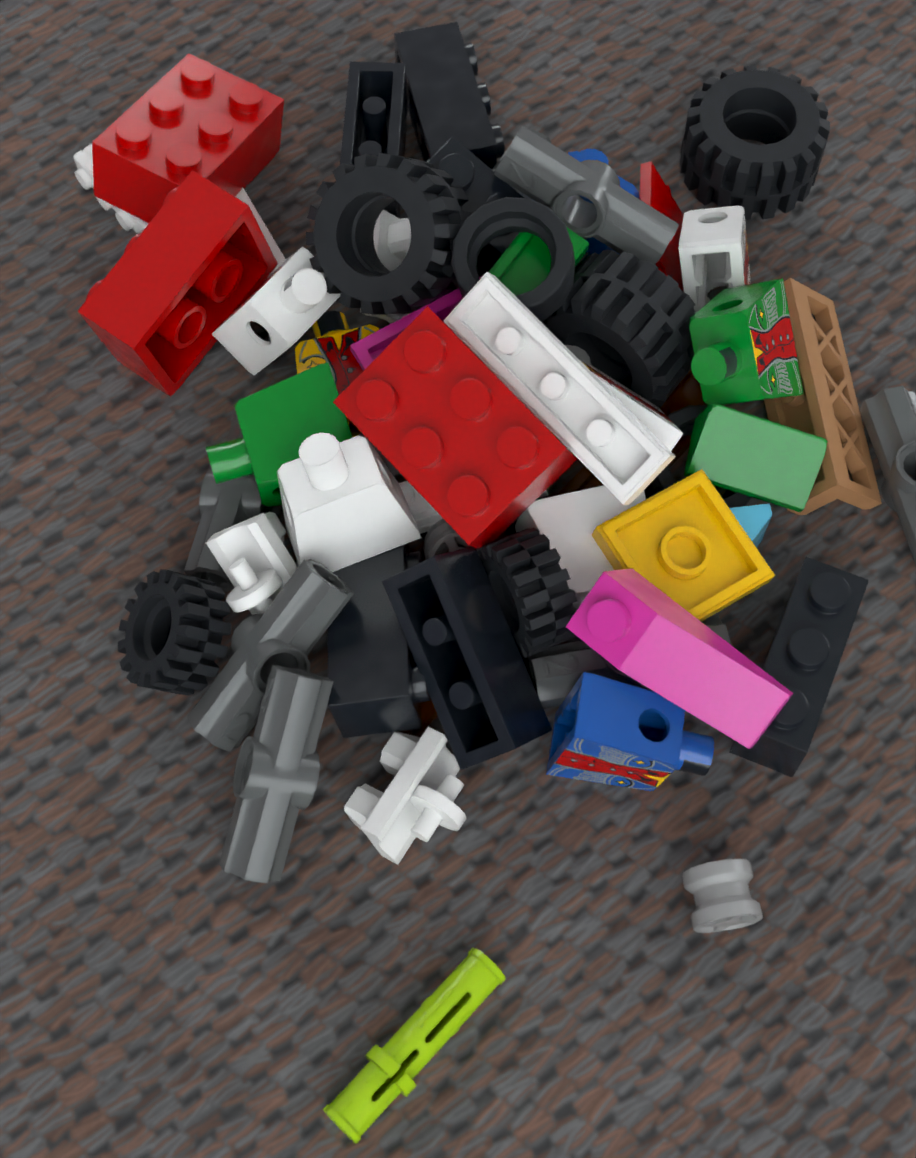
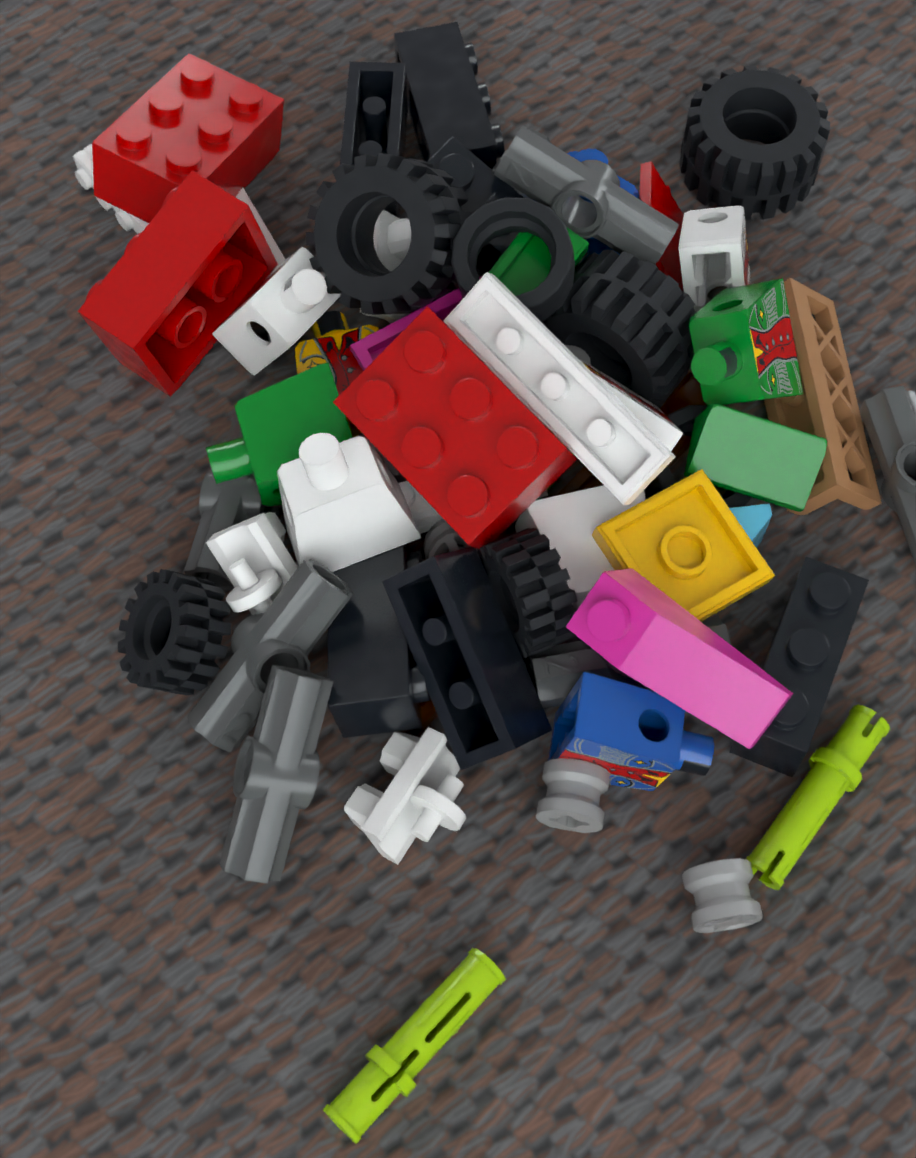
none -> light grey wheel [536,758,610,833]
none -> lime pin [745,704,890,890]

